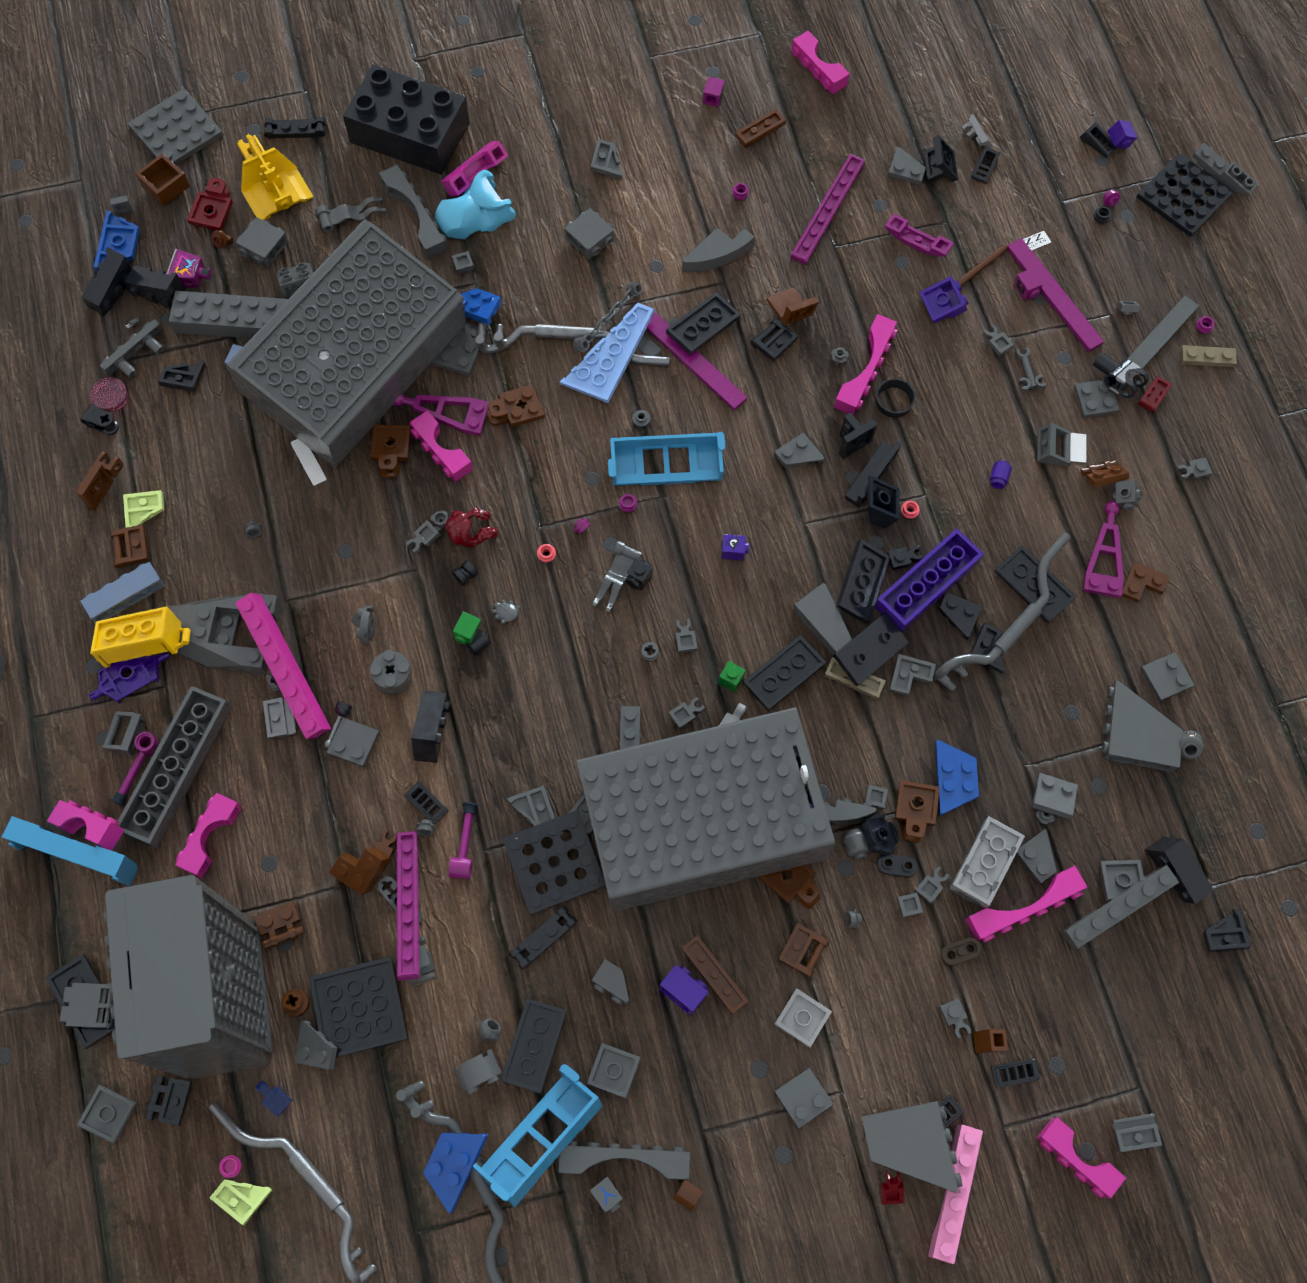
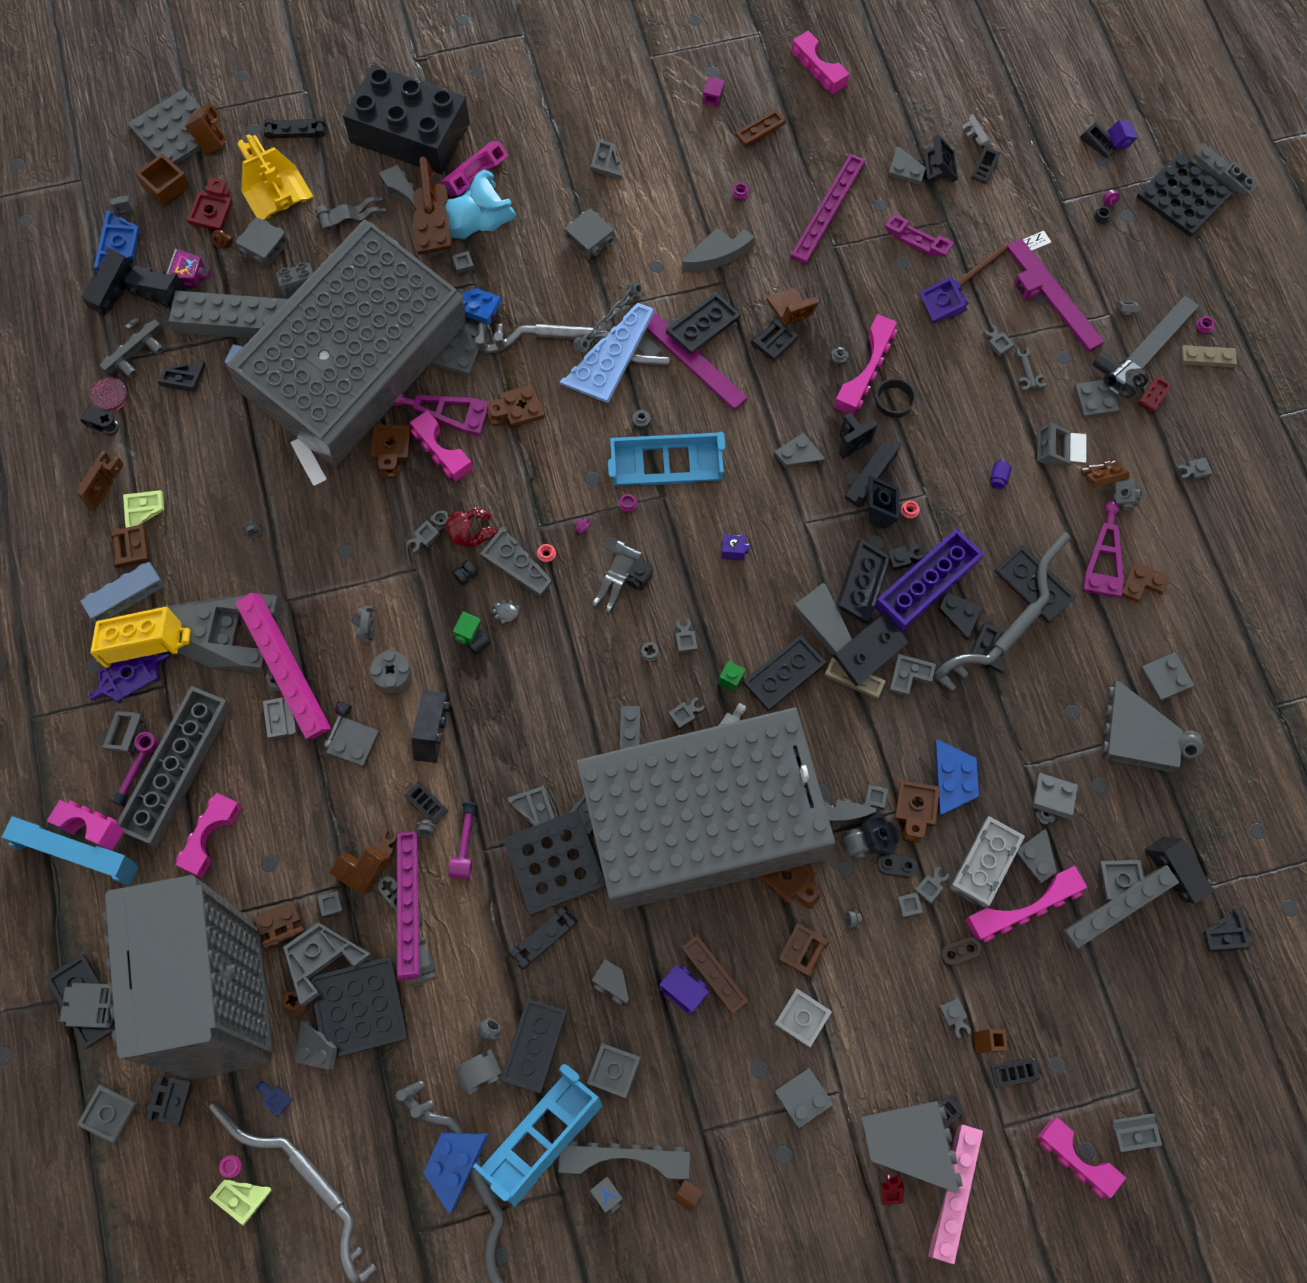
none -> reddish brown panel [185,102,227,154]
none -> dark grey wing [283,923,371,1008]
none -> dark grey plate [318,891,343,918]
none -> reddish brown plate [413,157,452,255]
none -> dark grey wing [480,526,552,597]

